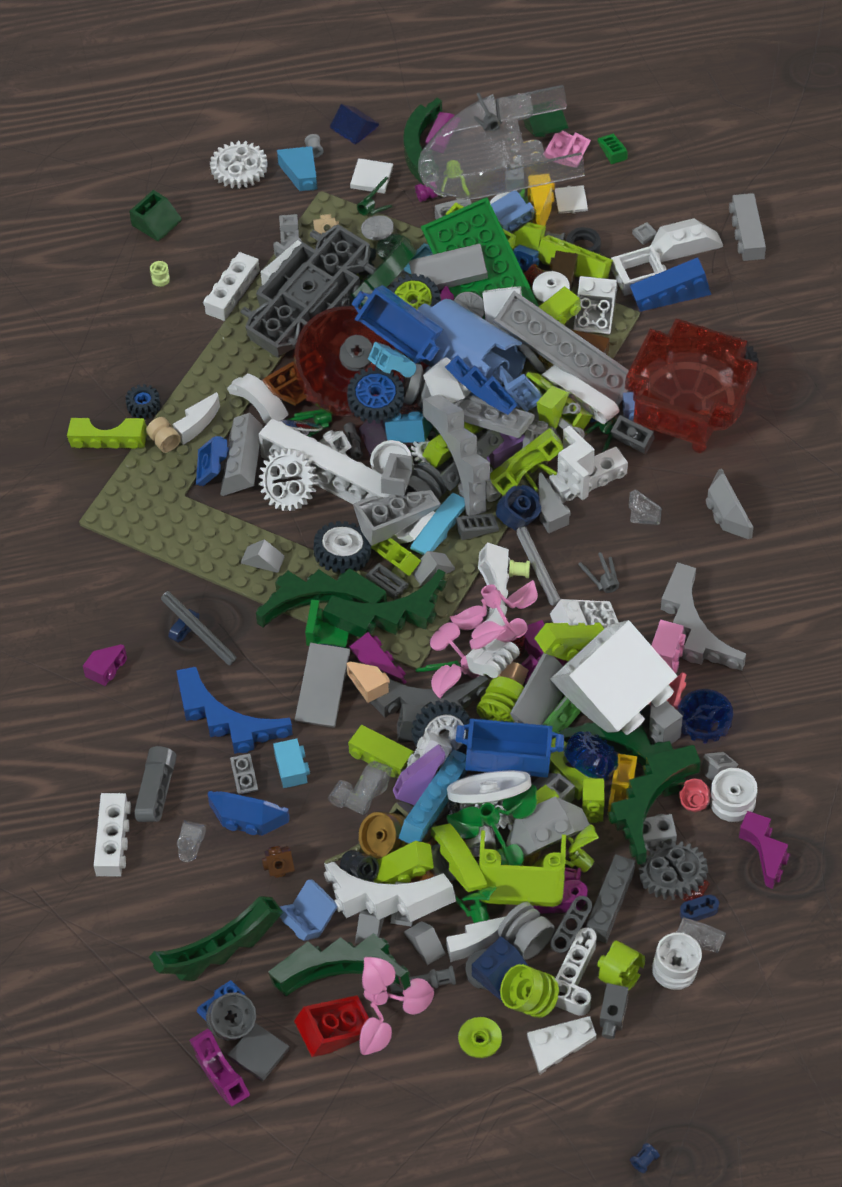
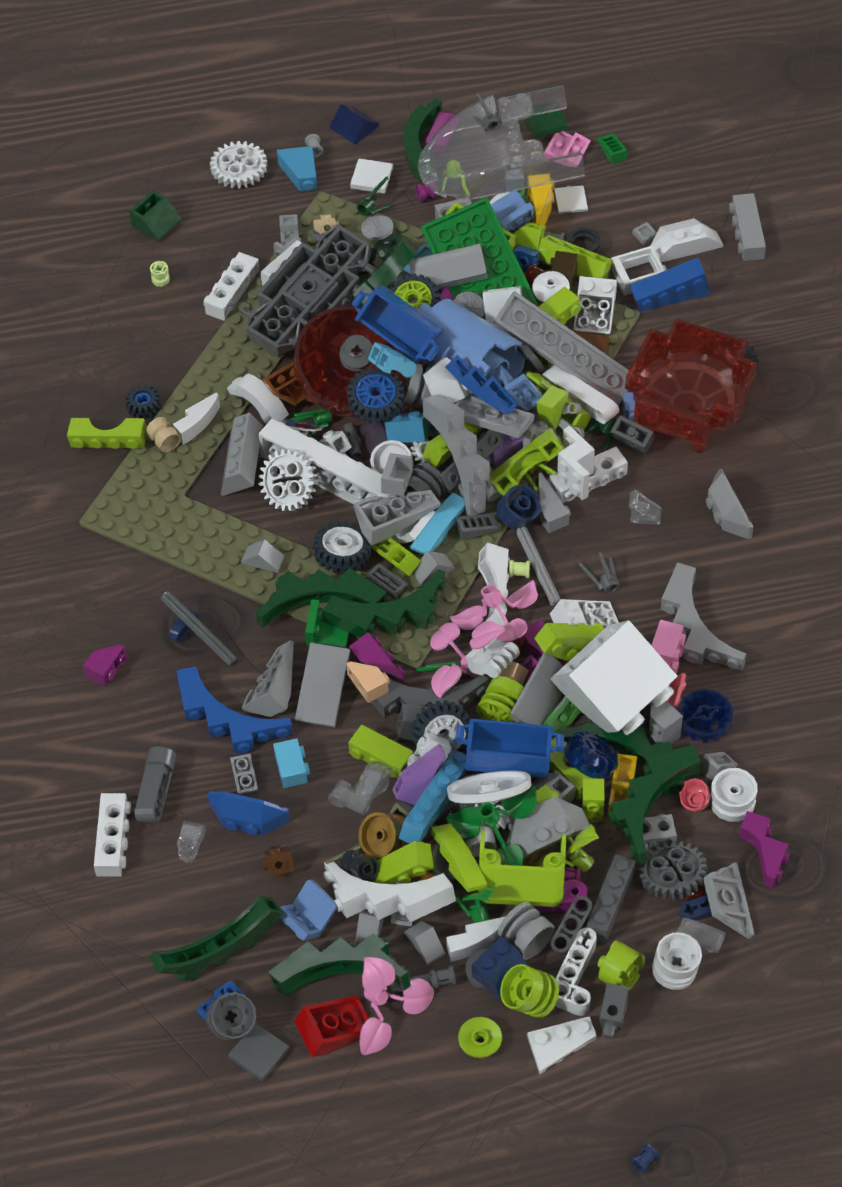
magenta arch [189,1029,250,1107] -> none
blue plate [196,436,229,486] -> none
none -> light grey wedge [241,640,294,717]
none -> light grey wing [703,862,755,939]

